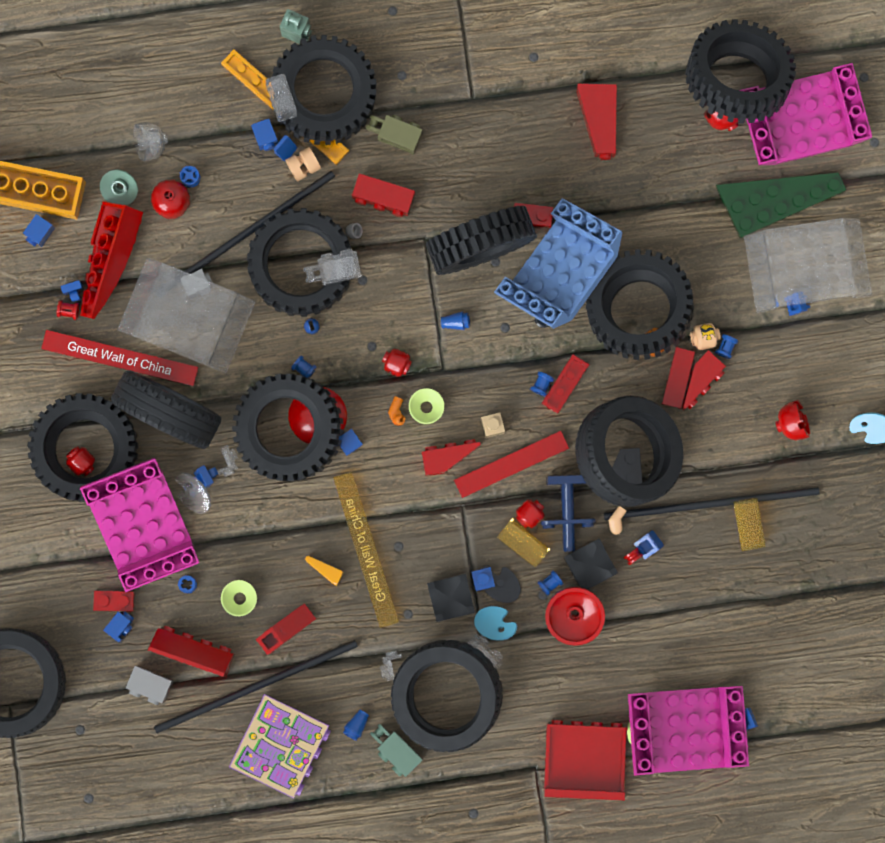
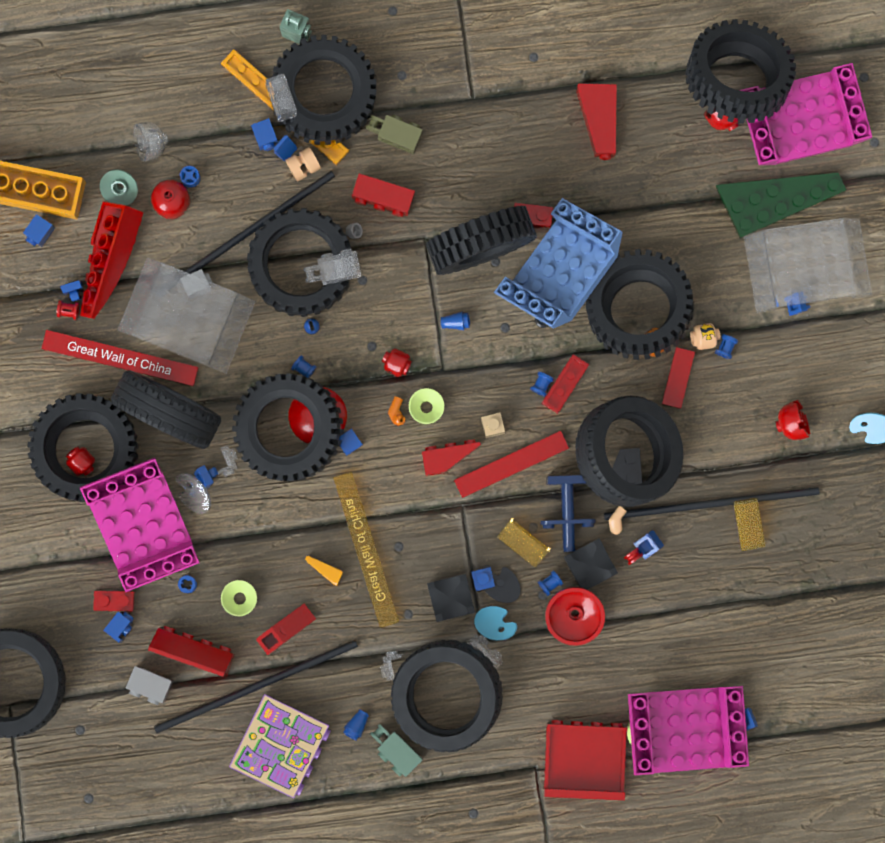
red head [515,499,545,528] -> none
red slope [682,350,726,411] -> none

